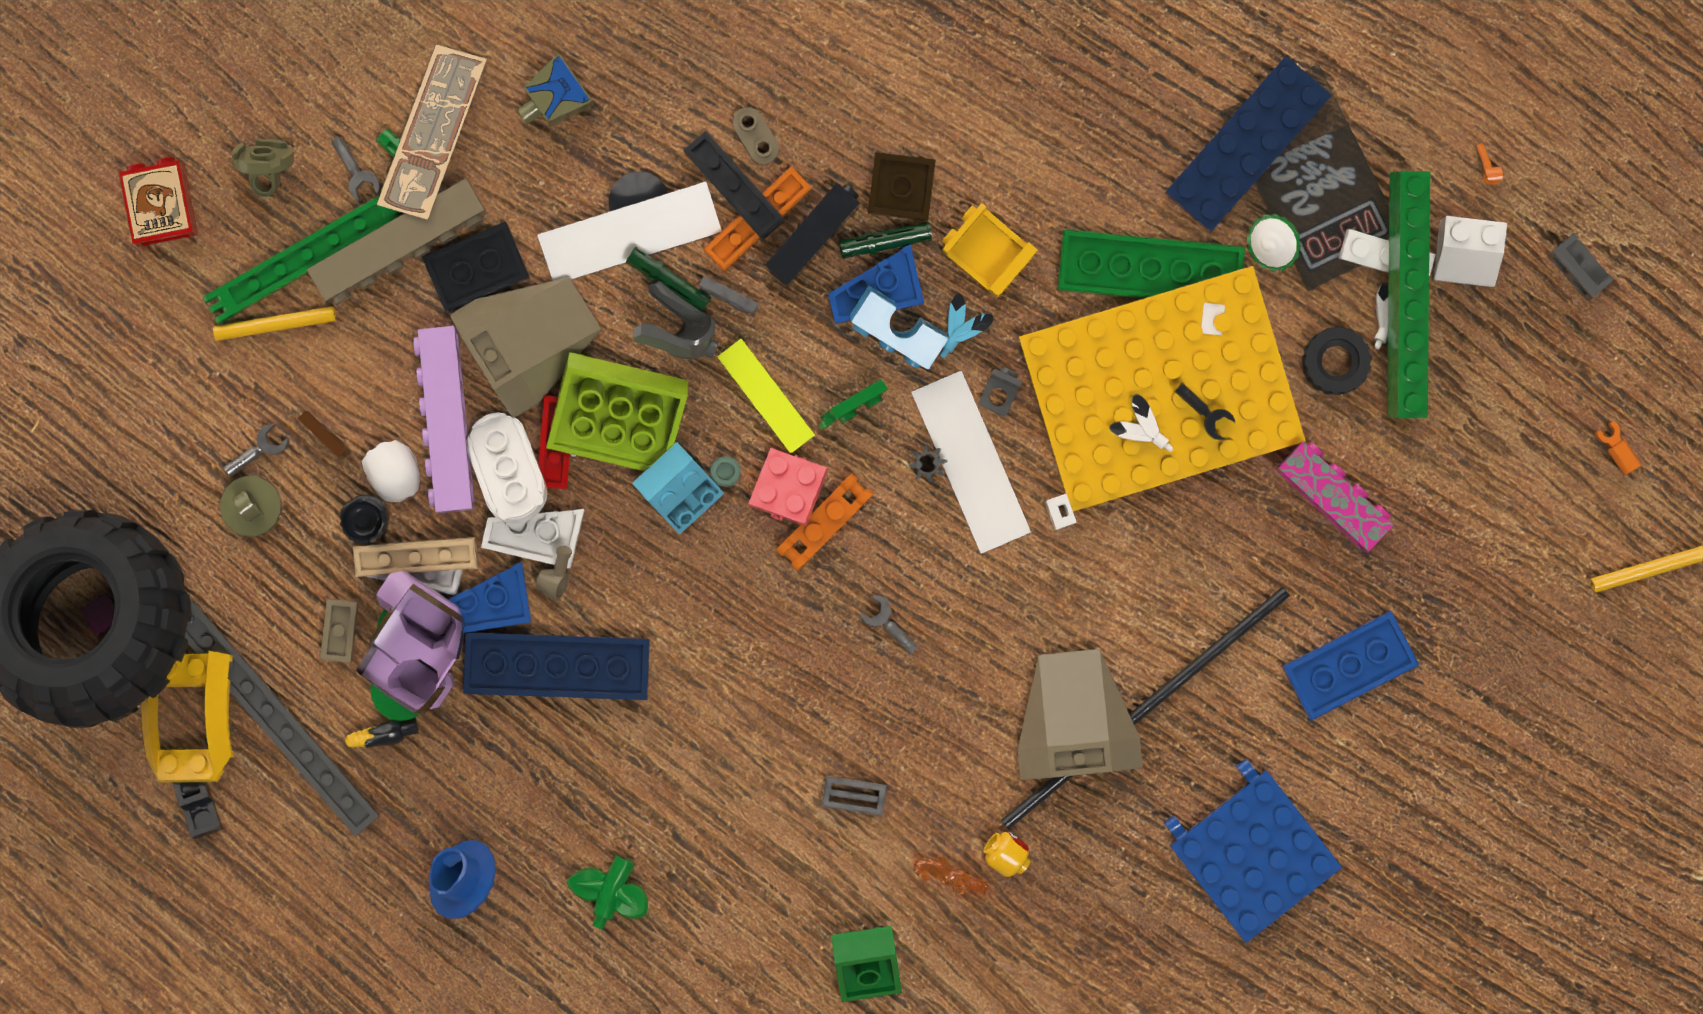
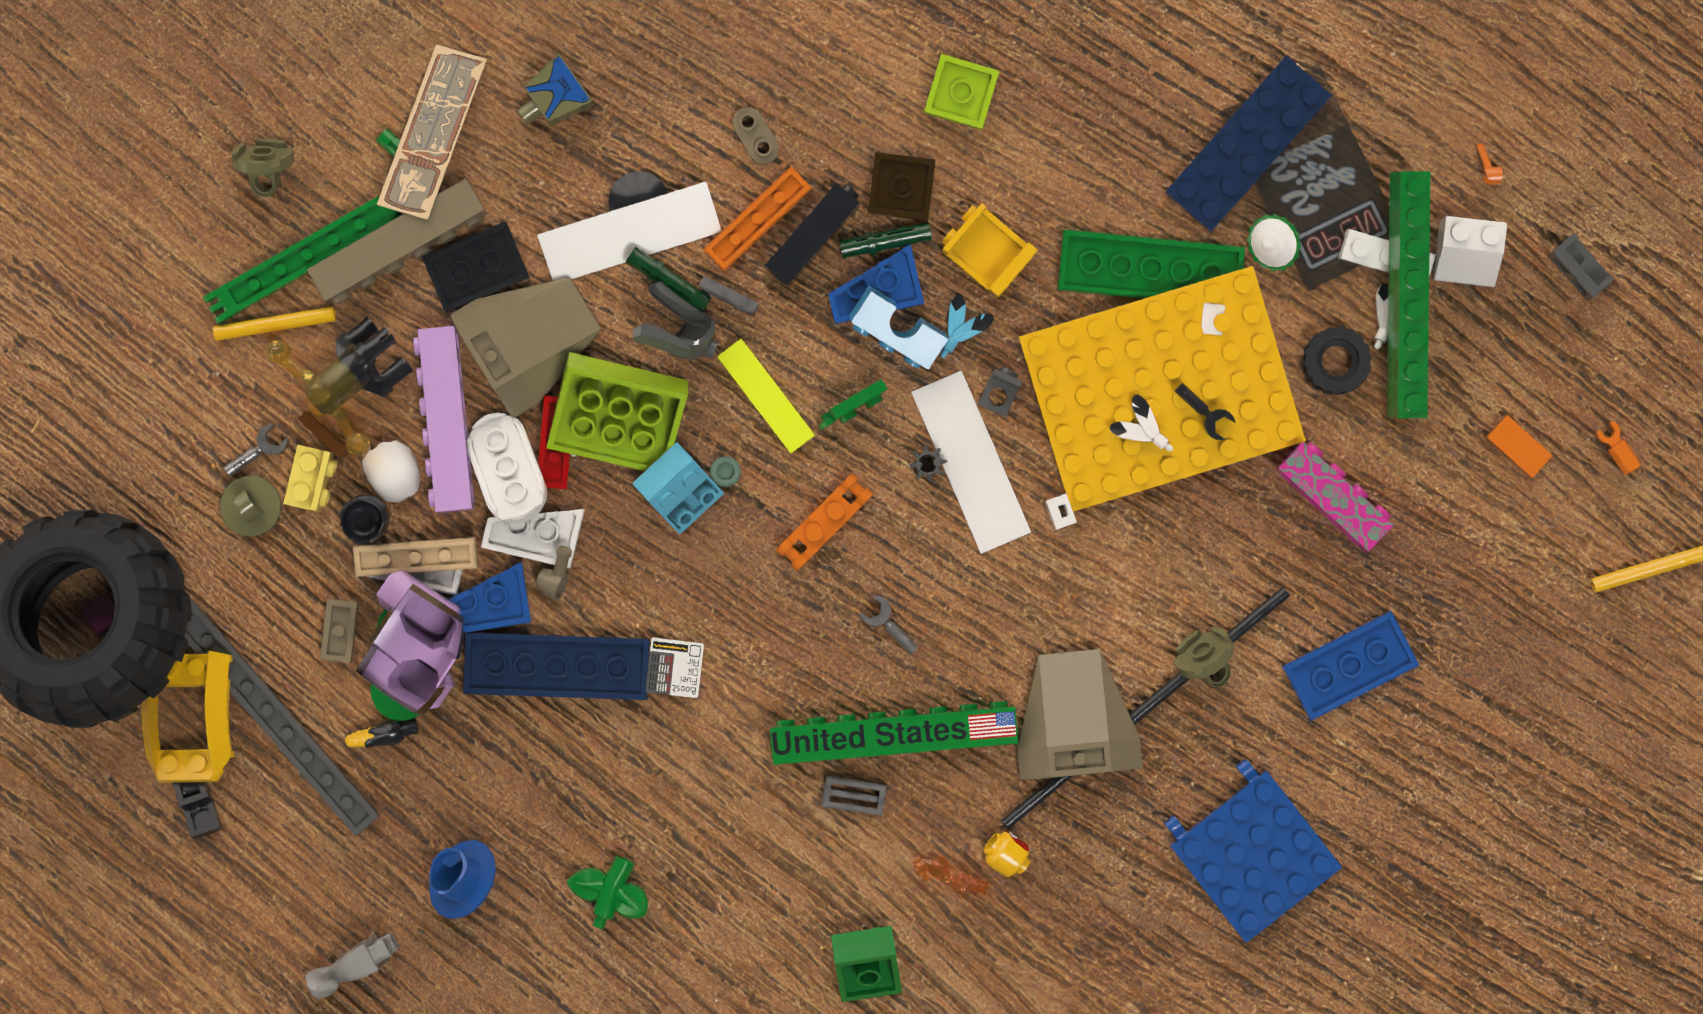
brick [119,157,198,247] -> none
flat silver piece [331,137,381,202] -> none
black tile [683,131,785,241] -> none
coral plate [748,448,829,526] -> none
none -> wheel [266,317,413,457]
none -> light yellow bracket [283,445,338,513]
none -> light grey hips [306,932,400,1000]
none -> sticker [646,638,704,698]
none -> green brick [770,701,1019,765]
none -> lime plate [924,54,999,131]
none -> olive tile [1174,627,1234,688]
none -> orange tile [1485,415,1553,479]

